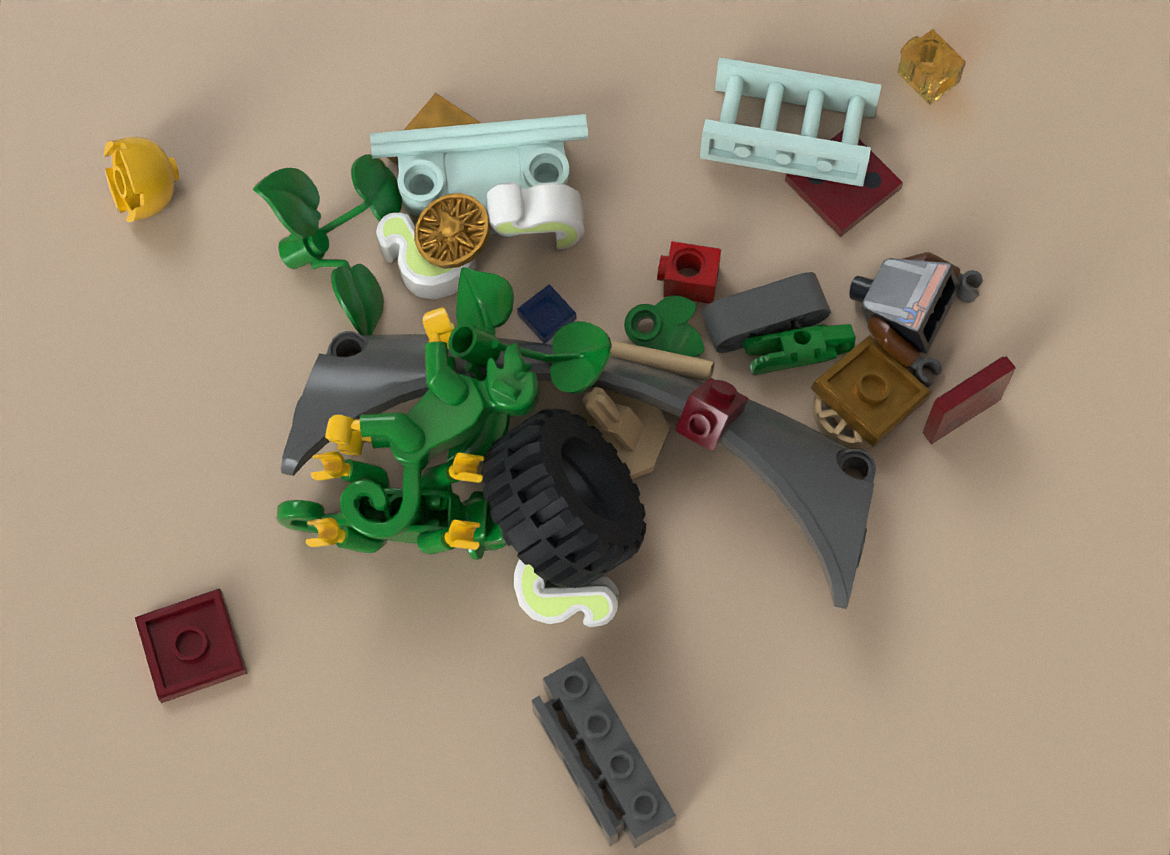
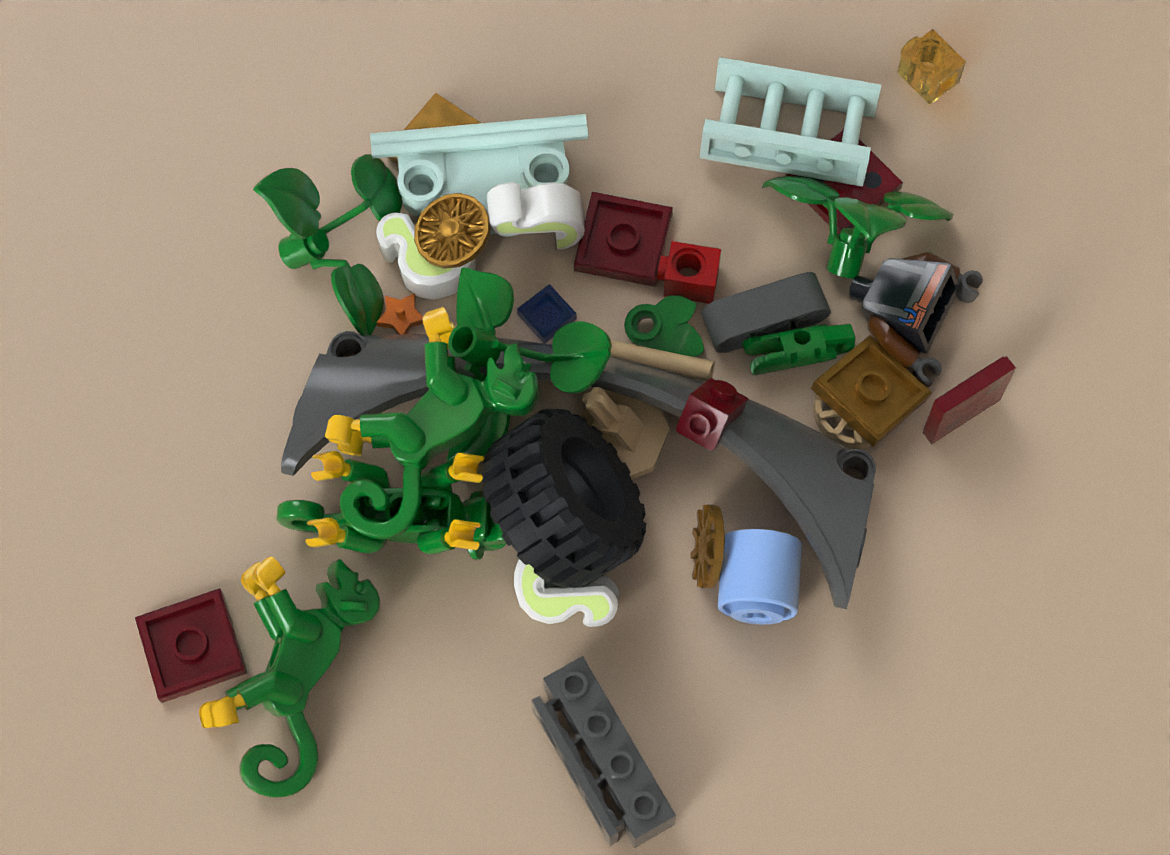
yellow cylinder [104,137,179,222] -> none
none -> green animal [199,556,380,798]
none -> orange piece [376,293,423,334]
none -> dark red tile [574,192,673,287]
none -> pearl gold wheel [690,504,725,589]
none -> light blue piece [717,529,802,625]
none -> green plant [762,176,954,279]

